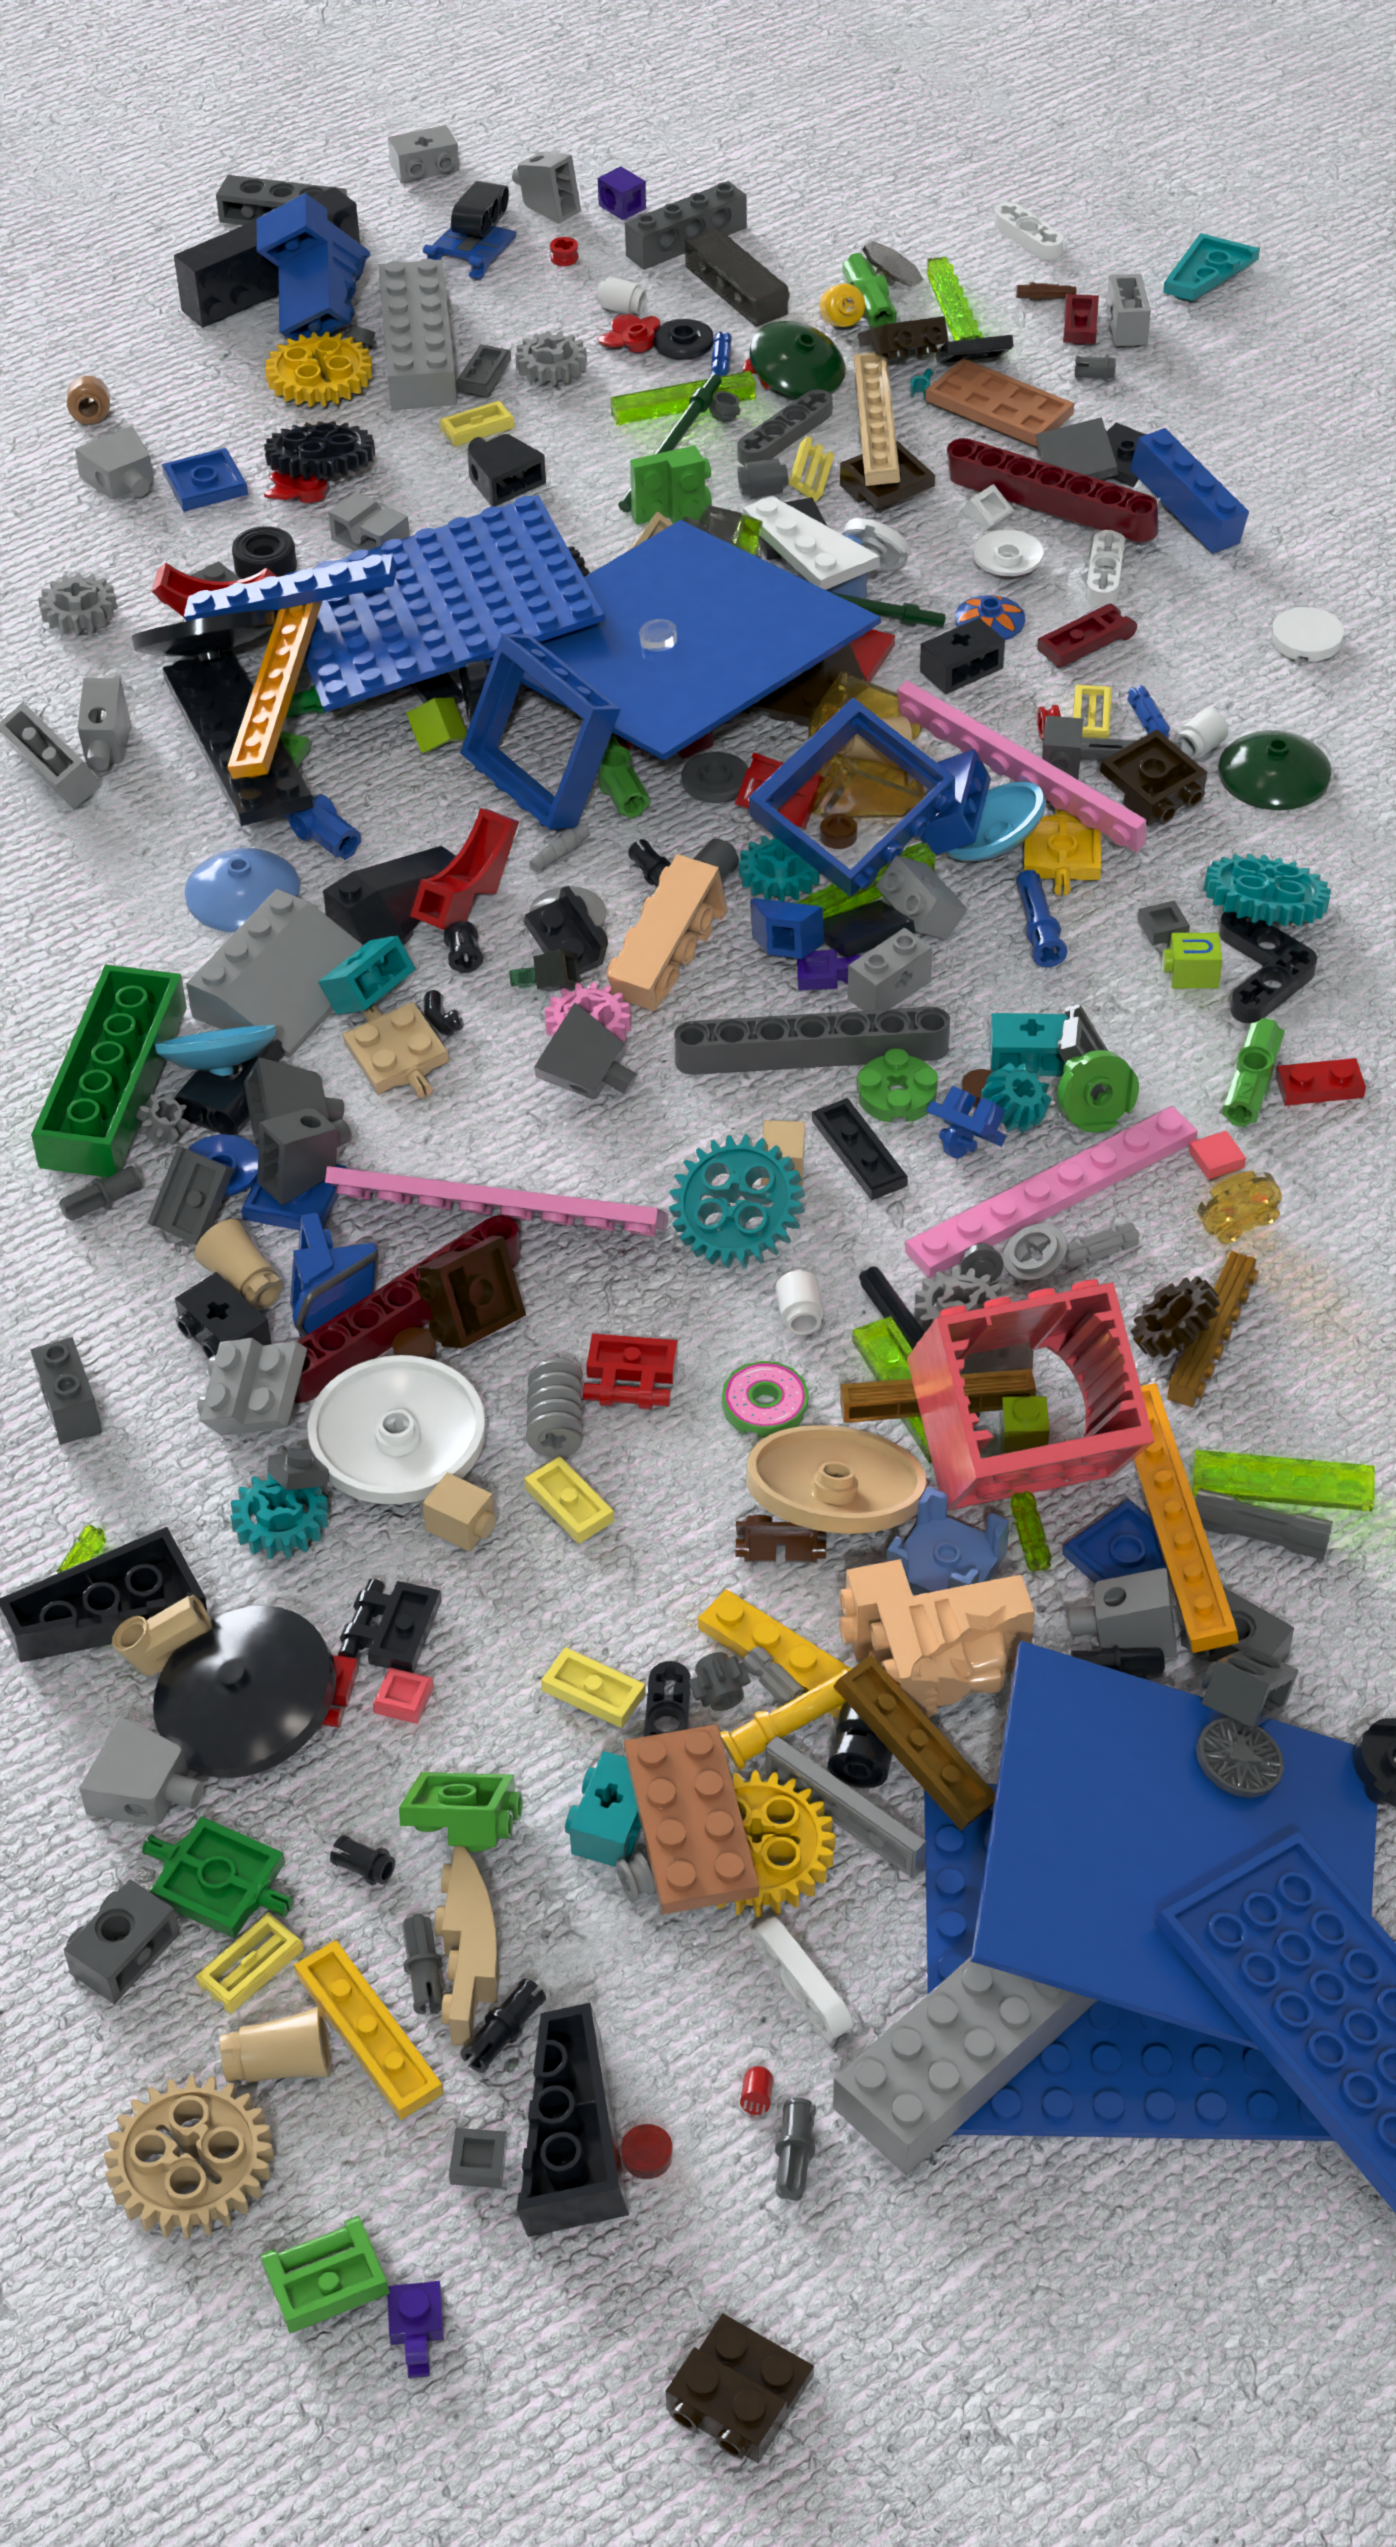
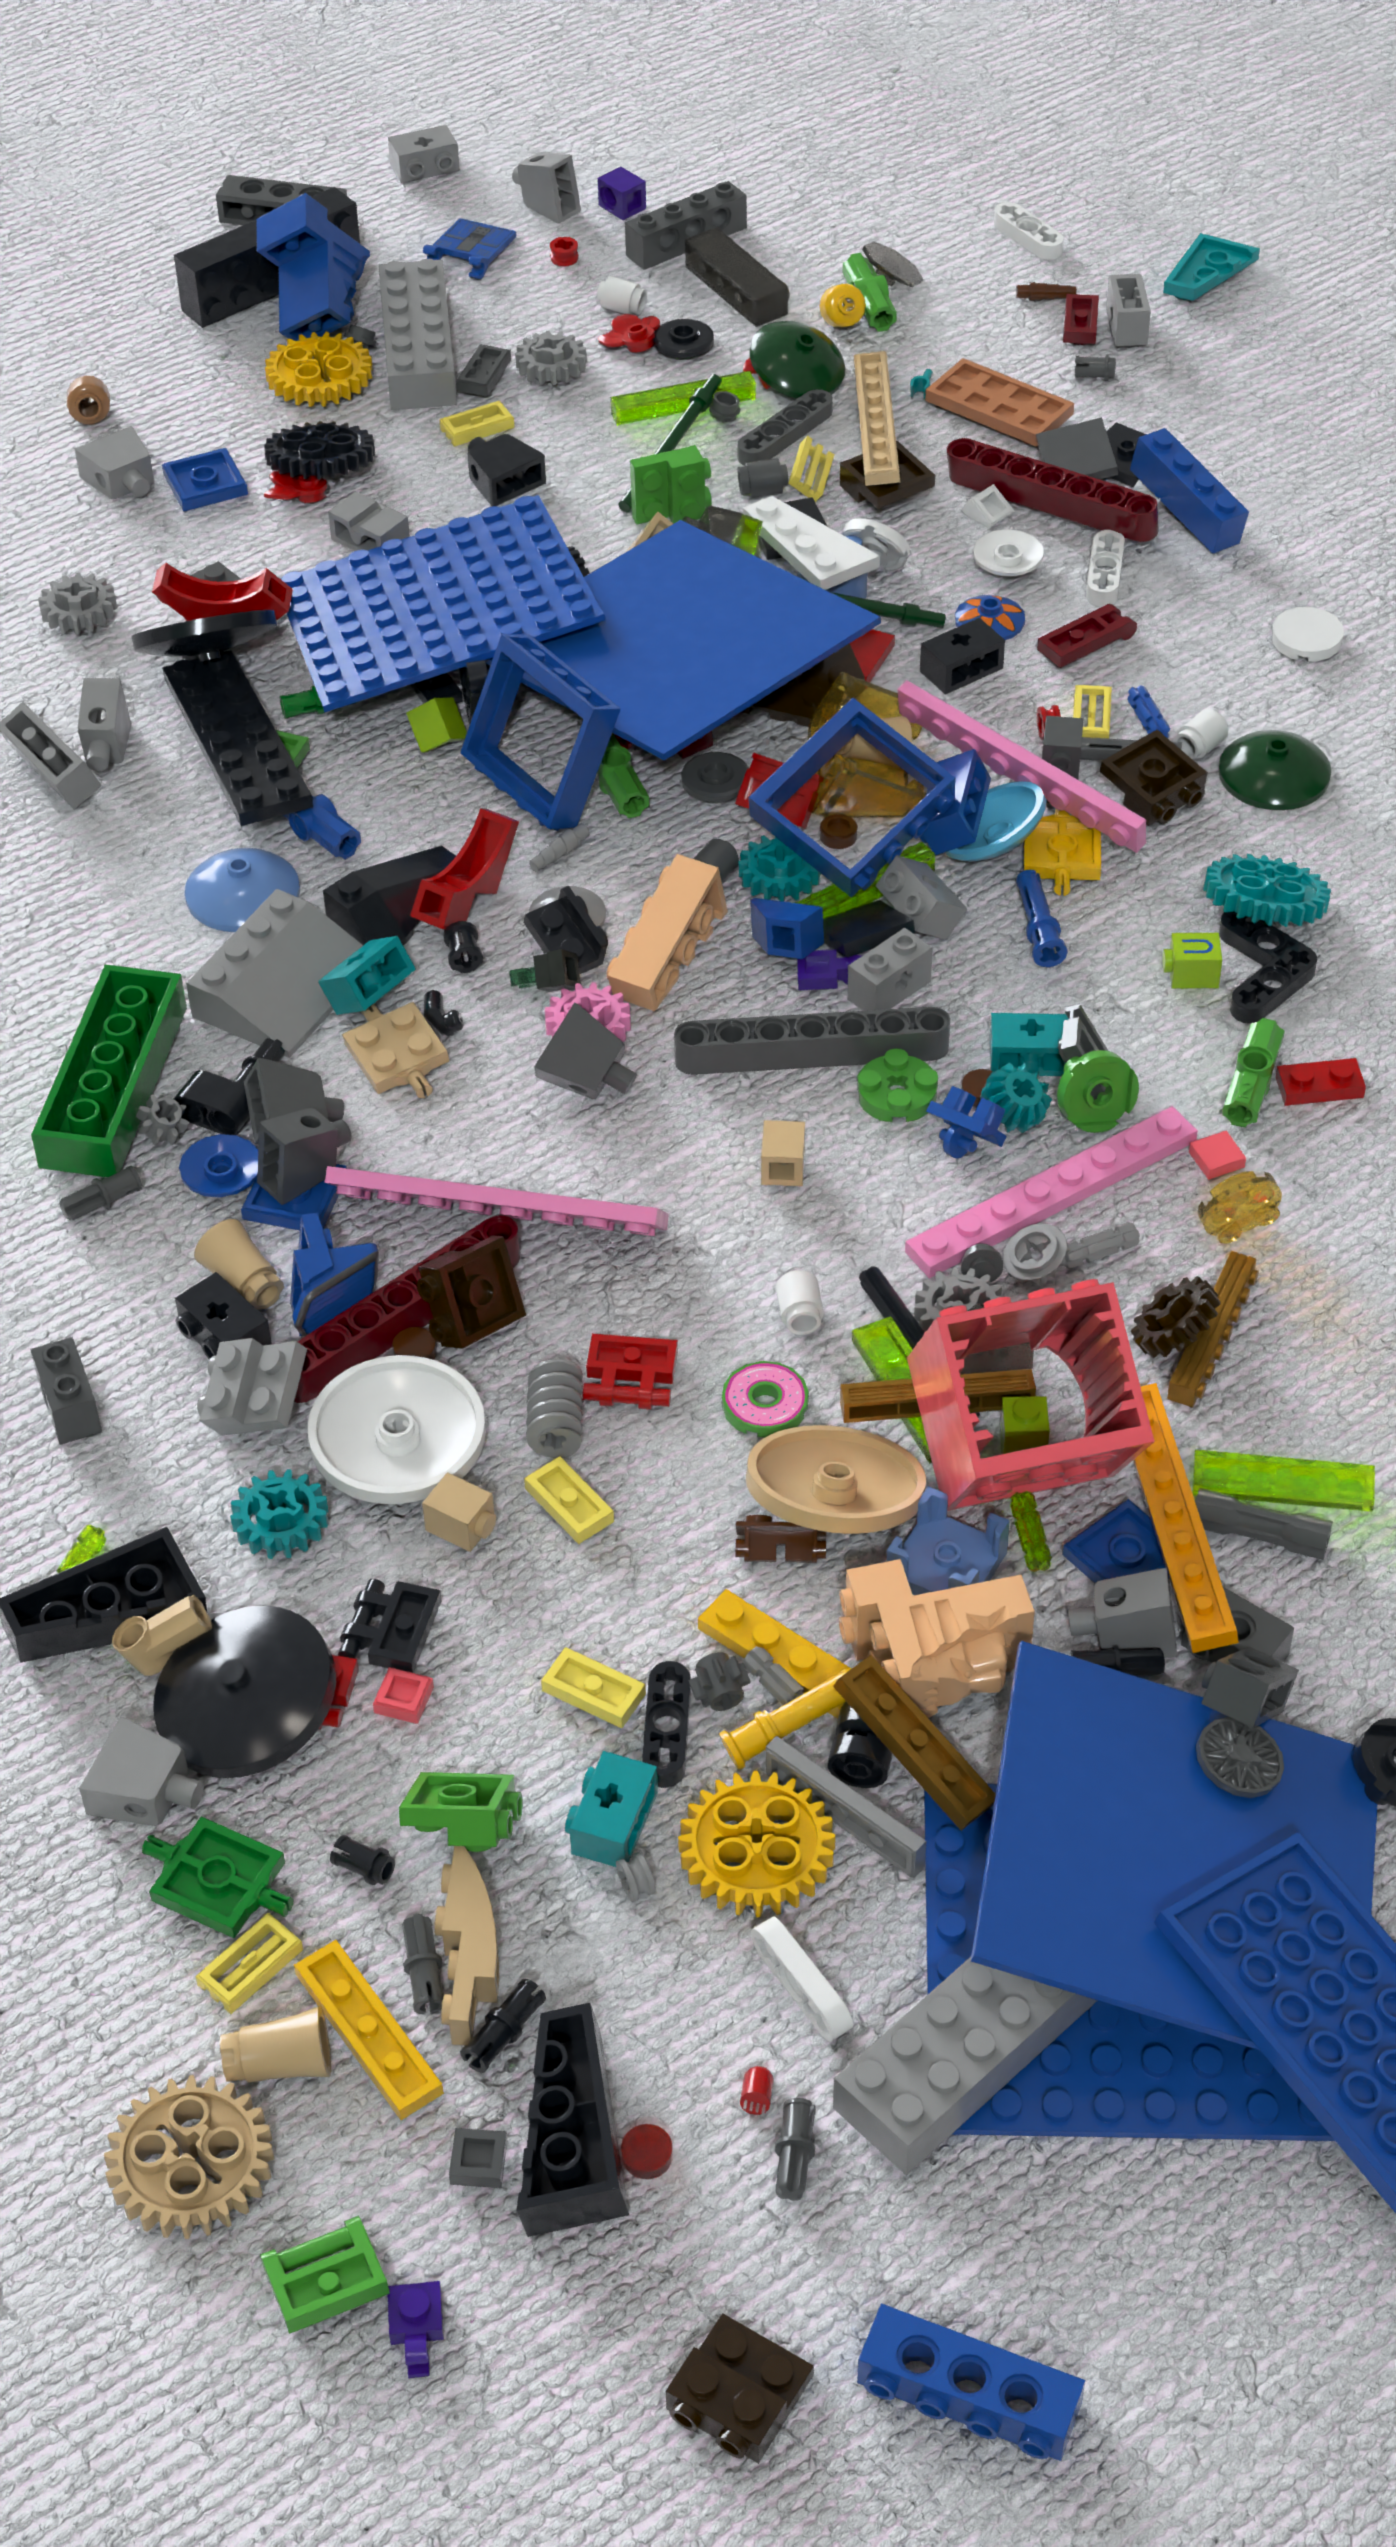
dark grey brick [63,1879,180,2005] -> none
dark grey plate [147,1146,234,1245] -> none
medium azure dish [155,1025,277,1076] -> none
blue plate [184,553,397,621] -> none
light orange plate [227,601,322,779] -> none
black tyre [232,526,297,579] -> none
dark grey plate [267,1449,329,1490] -> none
black beam [451,181,509,237] -> none
nougat plate [624,1724,759,1915] -> none
black pin [628,839,671,887] -> none
clear tile [639,619,678,651] -> none
teal gear [669,1134,806,1269] -> none
blue axle [711,331,732,381] -> none
black tile [812,1098,908,1201] -> none
dark brown plate [858,316,949,360] -> none
clear neon green piece [926,256,983,341] -> none
black tile [936,335,1014,363] -> none
dark grey plate [1138,900,1190,945] -> none
none -> blue brick [857,2303,1086,2461]

